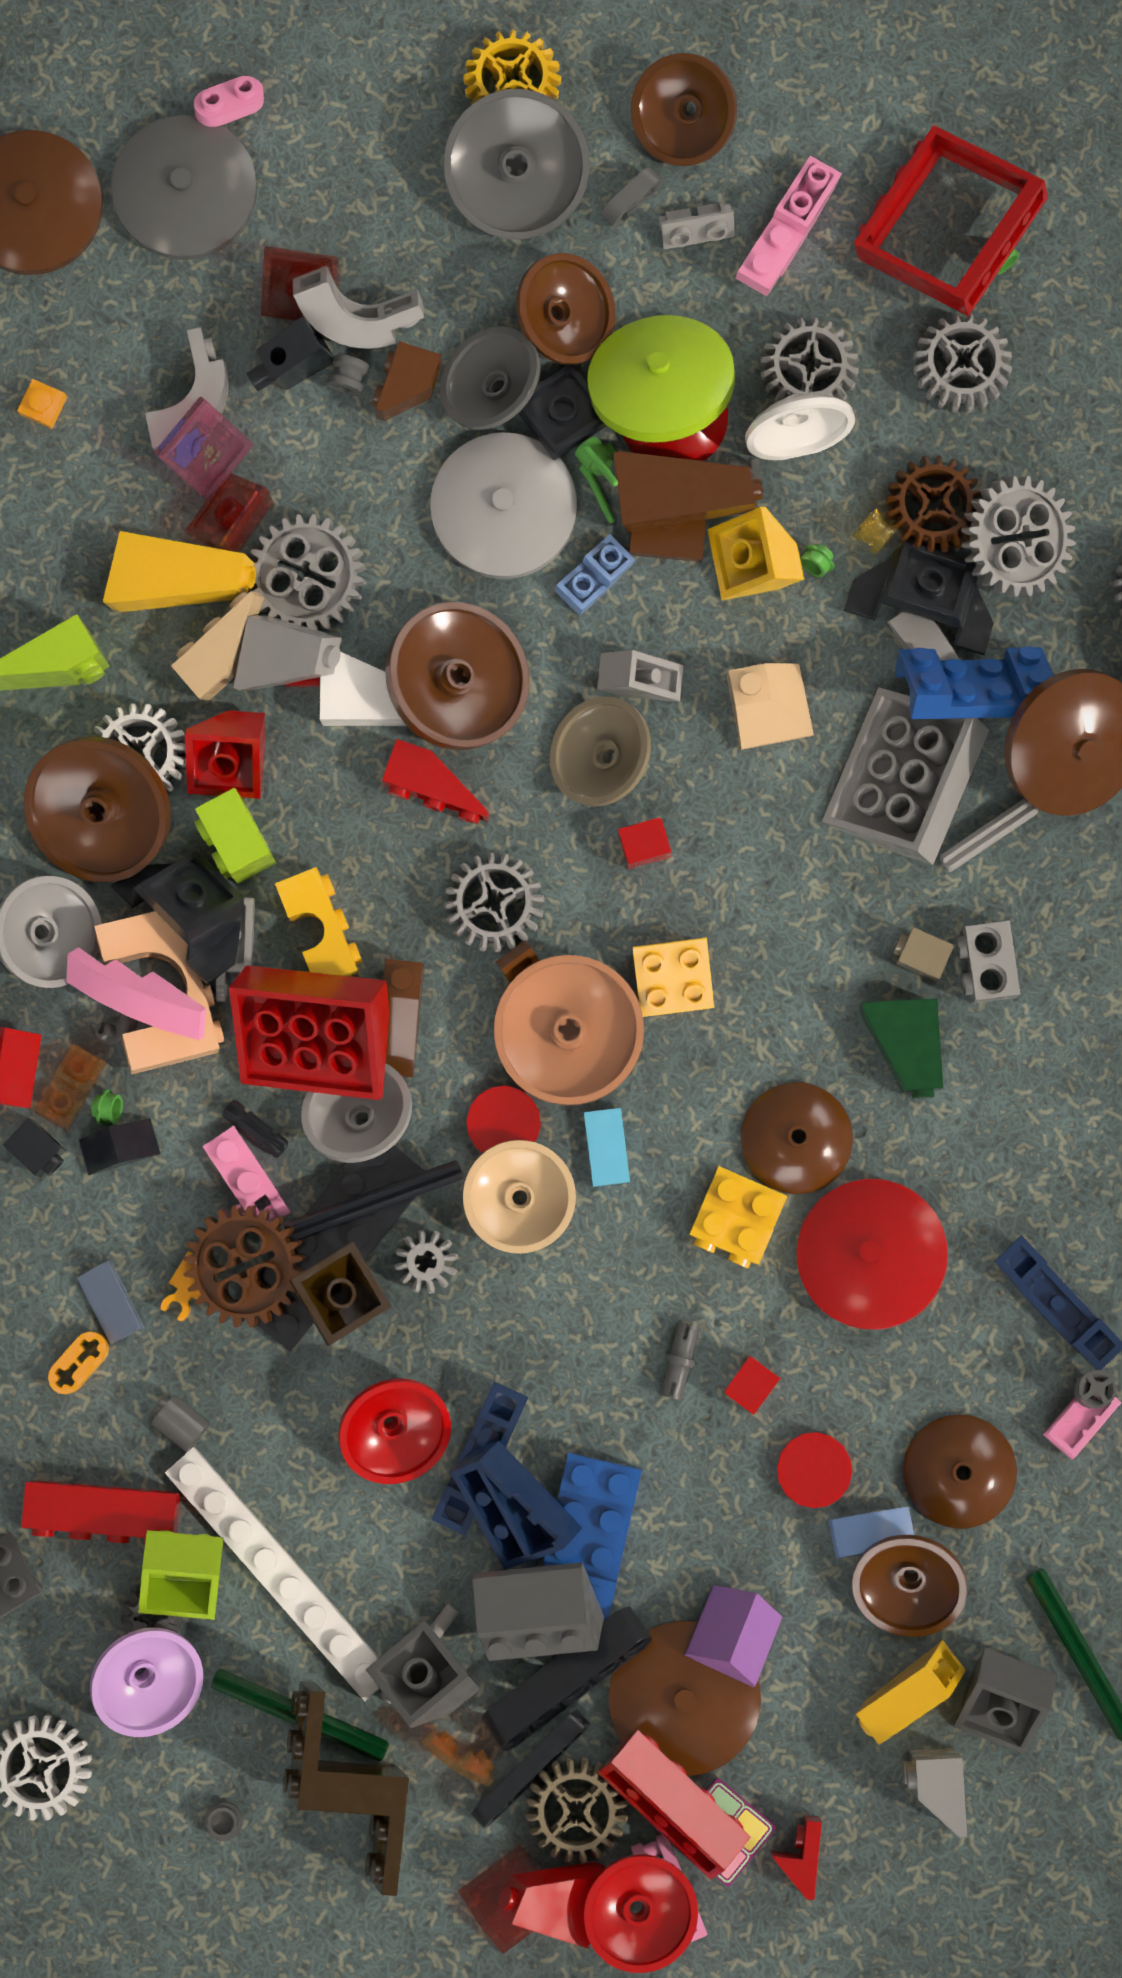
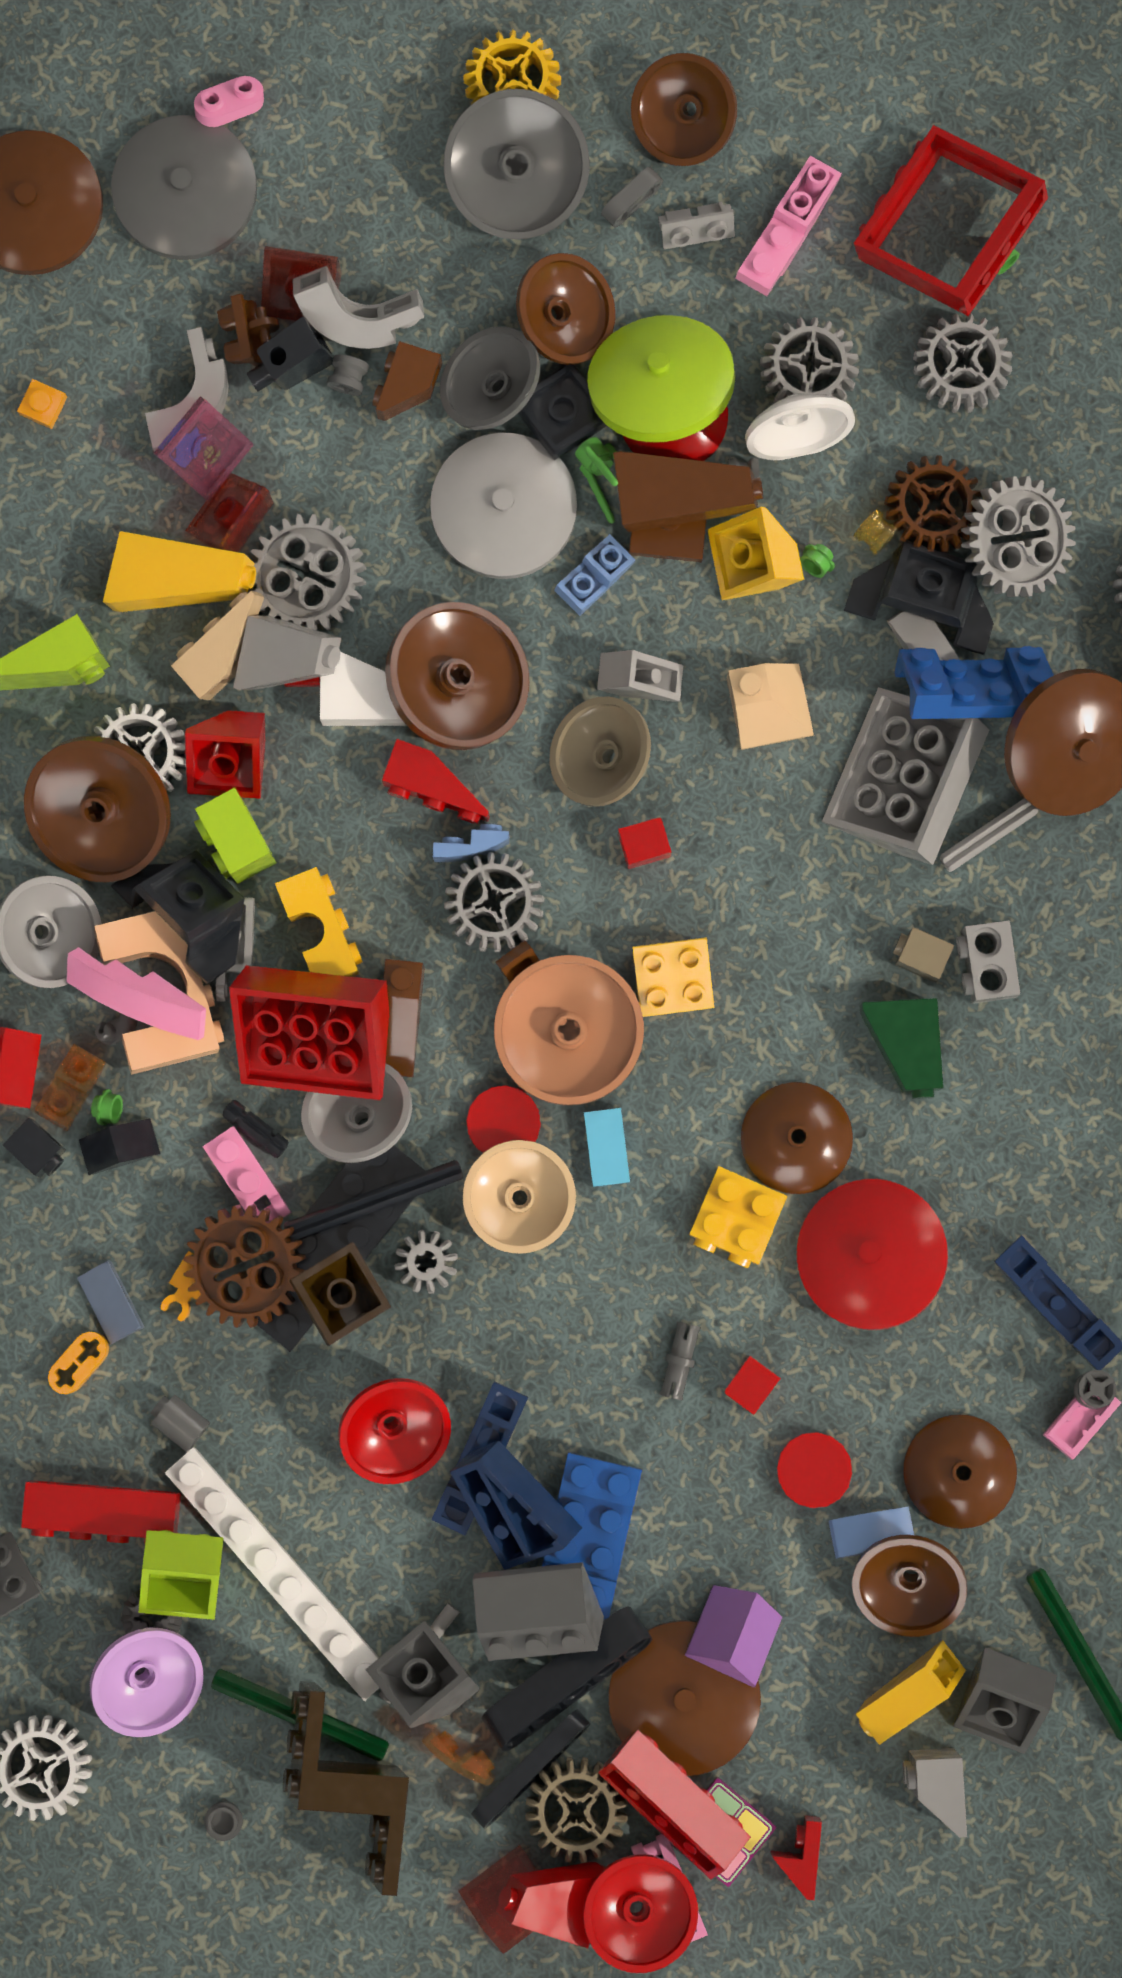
none -> reddish brown hips [217,294,280,366]
none -> medium blue slope [433,824,510,862]

